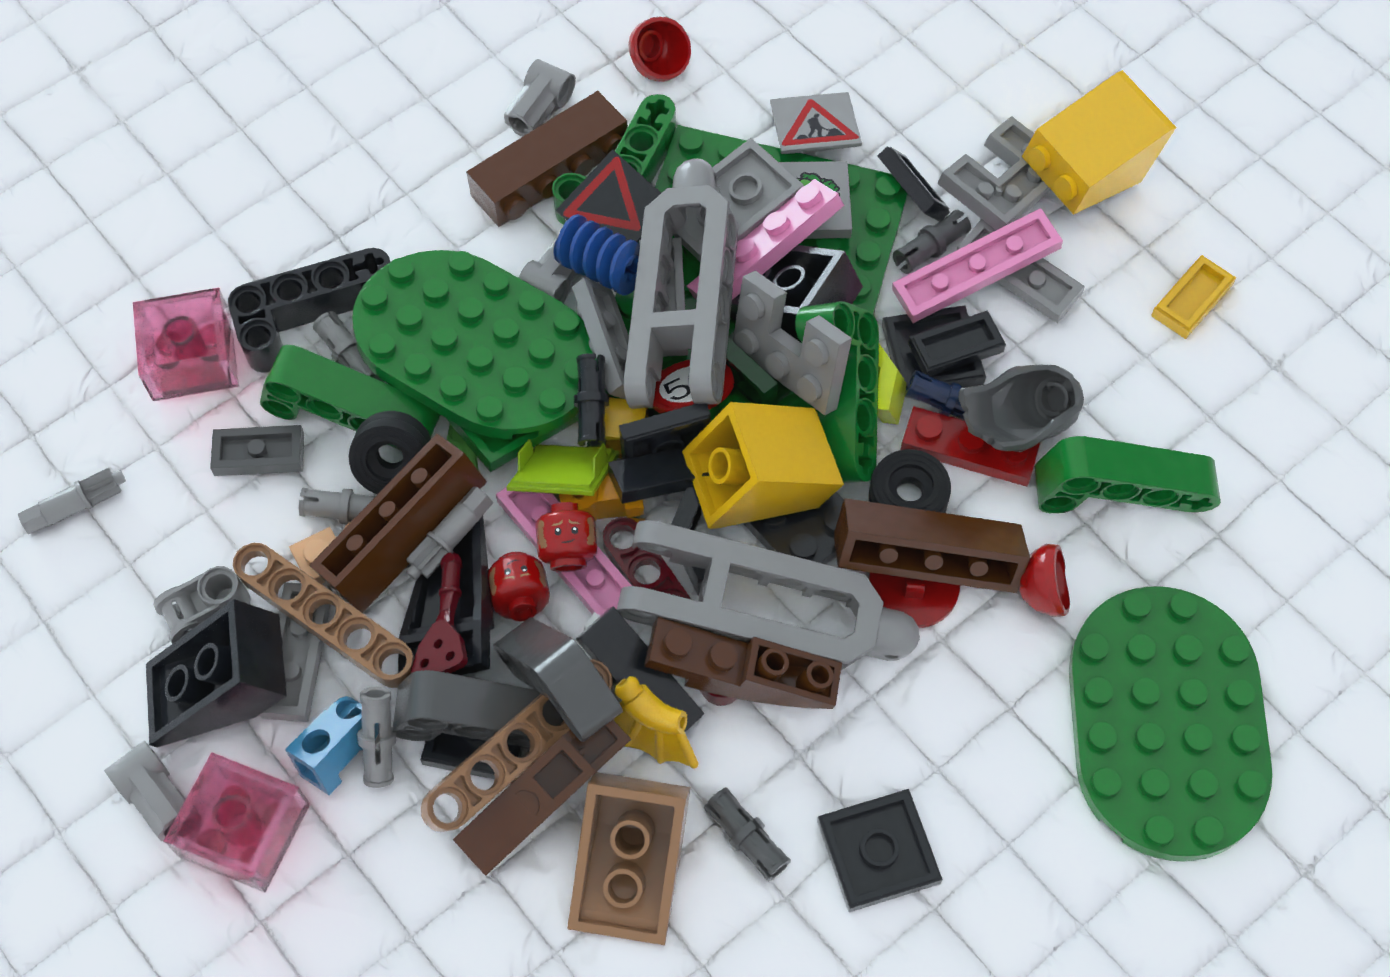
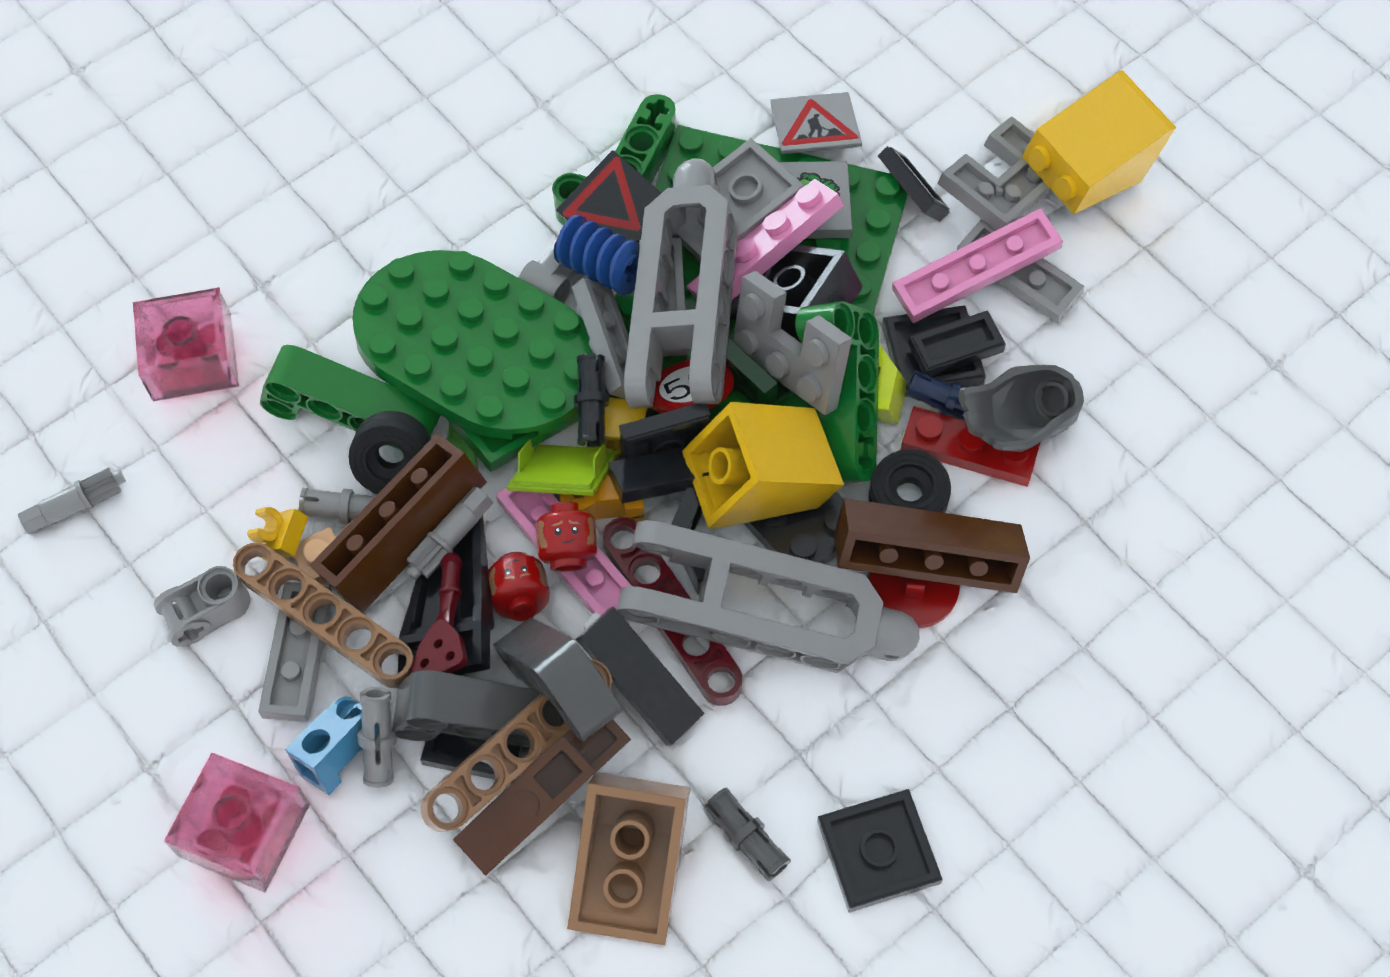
light grey piece [104,740,196,842] -> none
black slope [146,599,287,748] -> none
dark grey plate [210,425,304,476] -> none
black beam [228,248,391,373] -> none
light grey pin [313,311,382,381] -> none
reddish brown brick [466,90,628,227] -> none
light grey piece [504,59,576,137] -> none
yellow arm [613,676,699,769] -> none
red piece [628,16,691,81] -> none
reddish brown slope [644,617,842,709] -> none
dark grey pin [893,210,971,274] -> none
red piece [1019,544,1070,617] -> none
green beam [1034,436,1221,513] -> none
green plate [1069,586,1272,862] -> none
yellow tile [1151,255,1237,339] -> none
none -> yellow tile [247,507,309,562]

